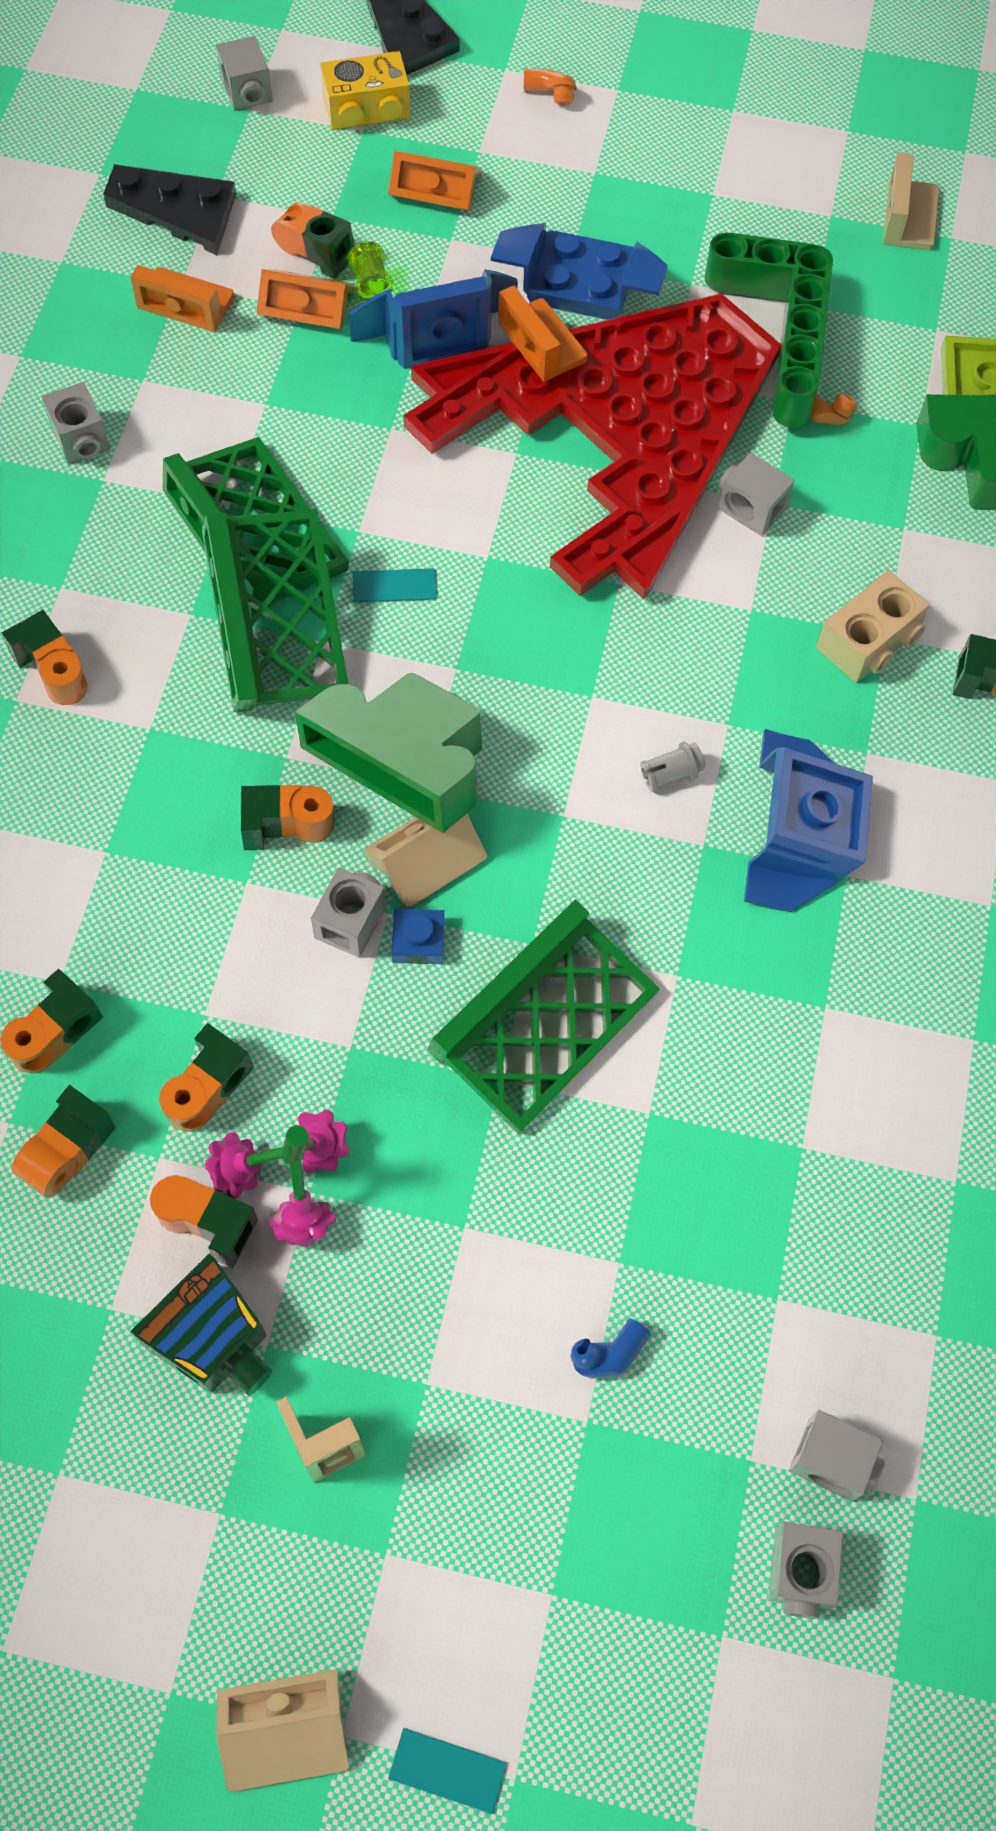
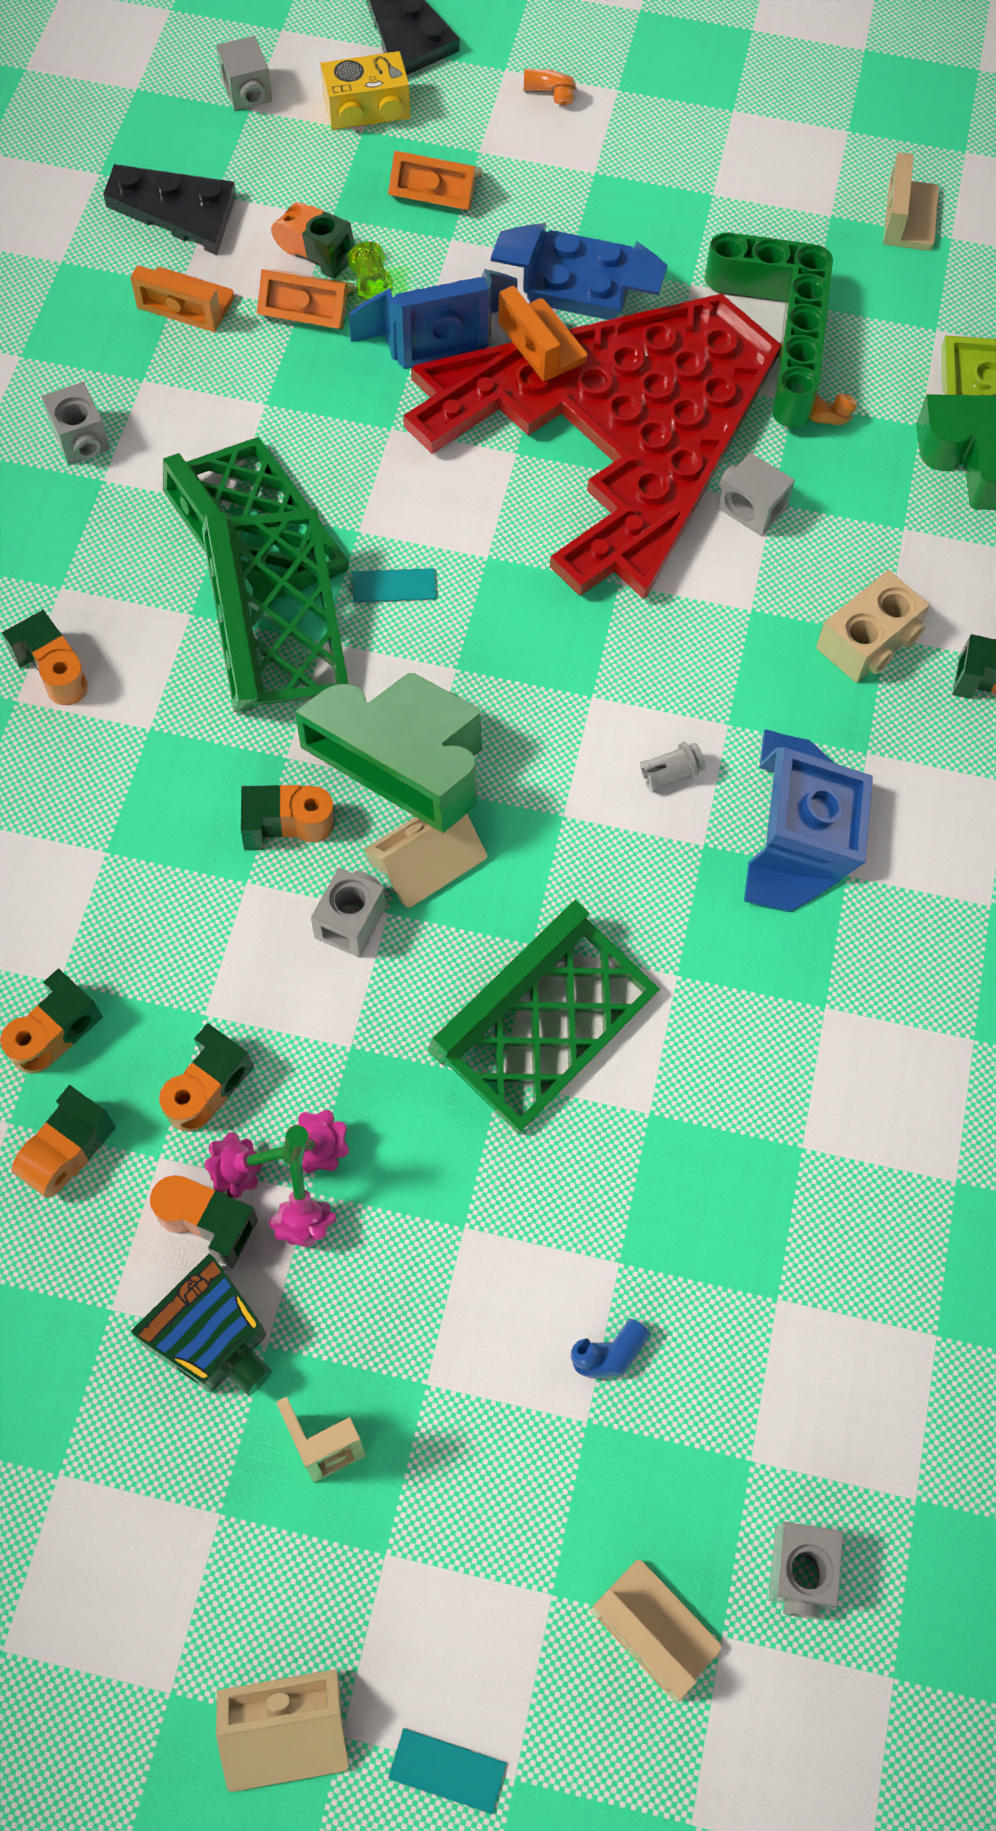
blue plate [392,909,445,964] -> none
light grey brick [788,1410,885,1502] -> none
none -> tan panel [589,1560,722,1702]

